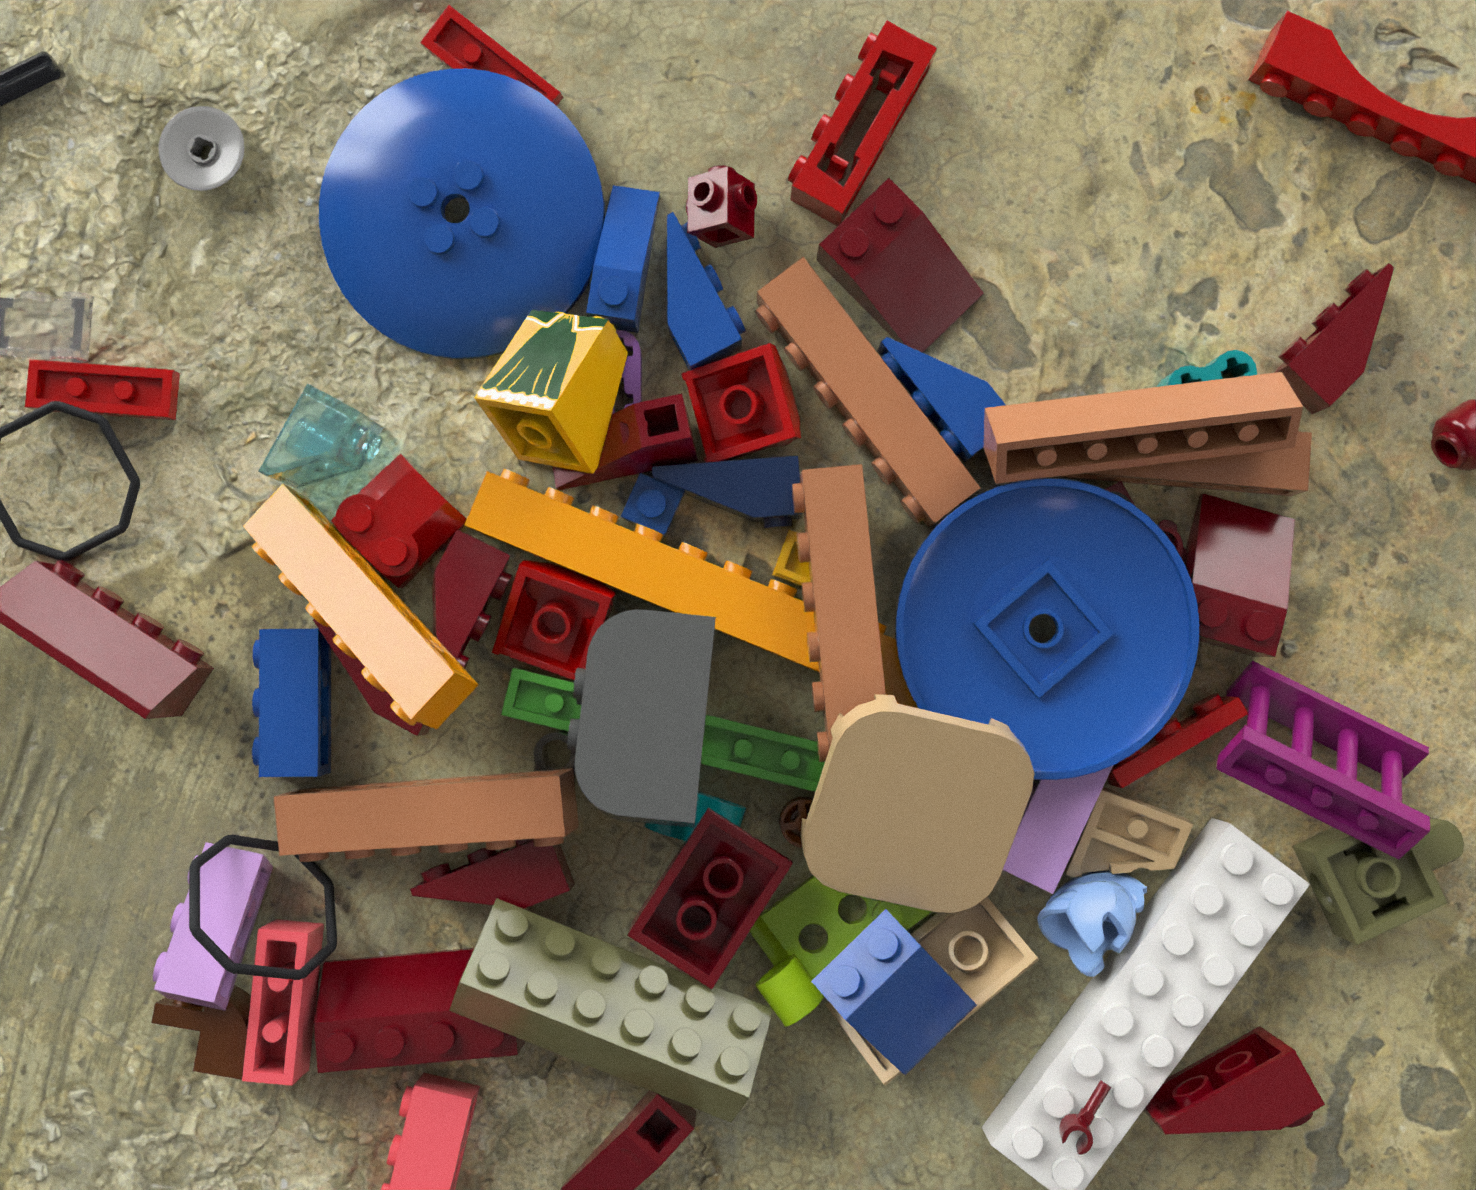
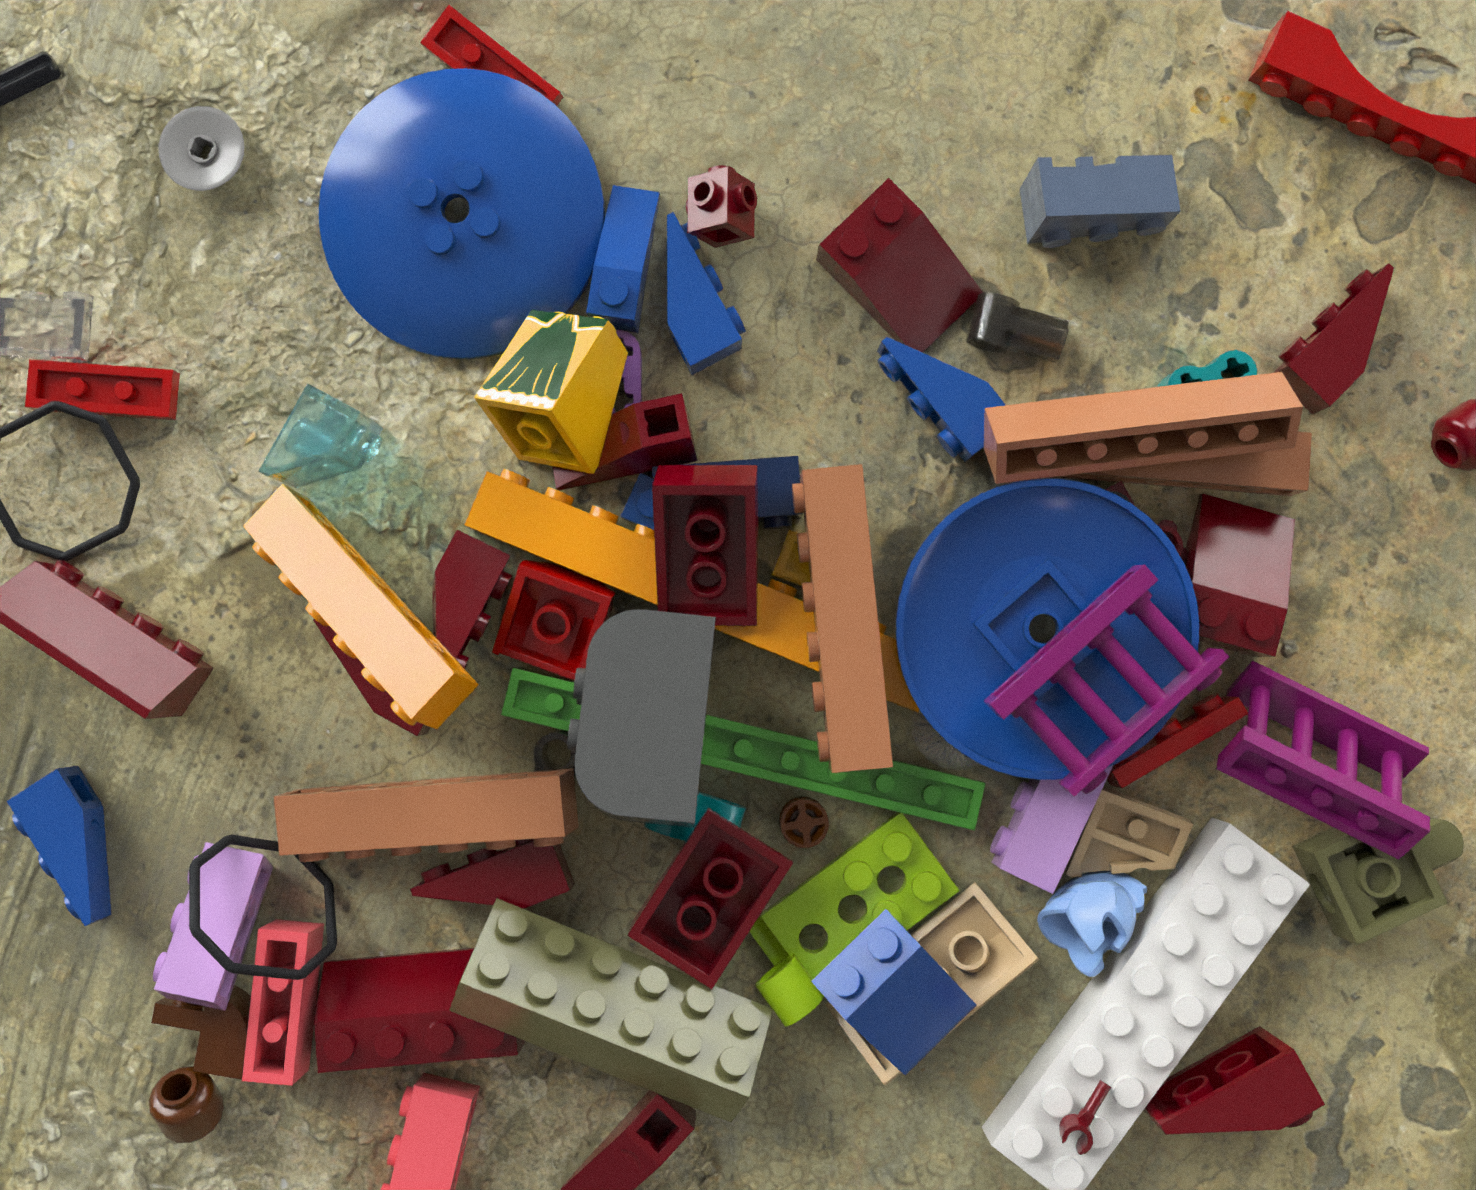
blue brick [252,628,331,777] -> none
red slope [330,454,467,589] -> none
red slope [681,343,801,463] -> none
nougat brick [755,257,981,528] -> none
red brick [787,20,937,227] -> none
tan tile [800,694,1034,913] -> none
none -> blue slope [7,766,111,926]
none -> reddish brown head [149,1066,224,1143]
none -> dark red slope [652,465,758,626]
none -> clear smoke piece [966,292,1069,363]
none -> magenta fence [984,564,1229,797]
none -> sand blue wedge [1020,155,1181,248]

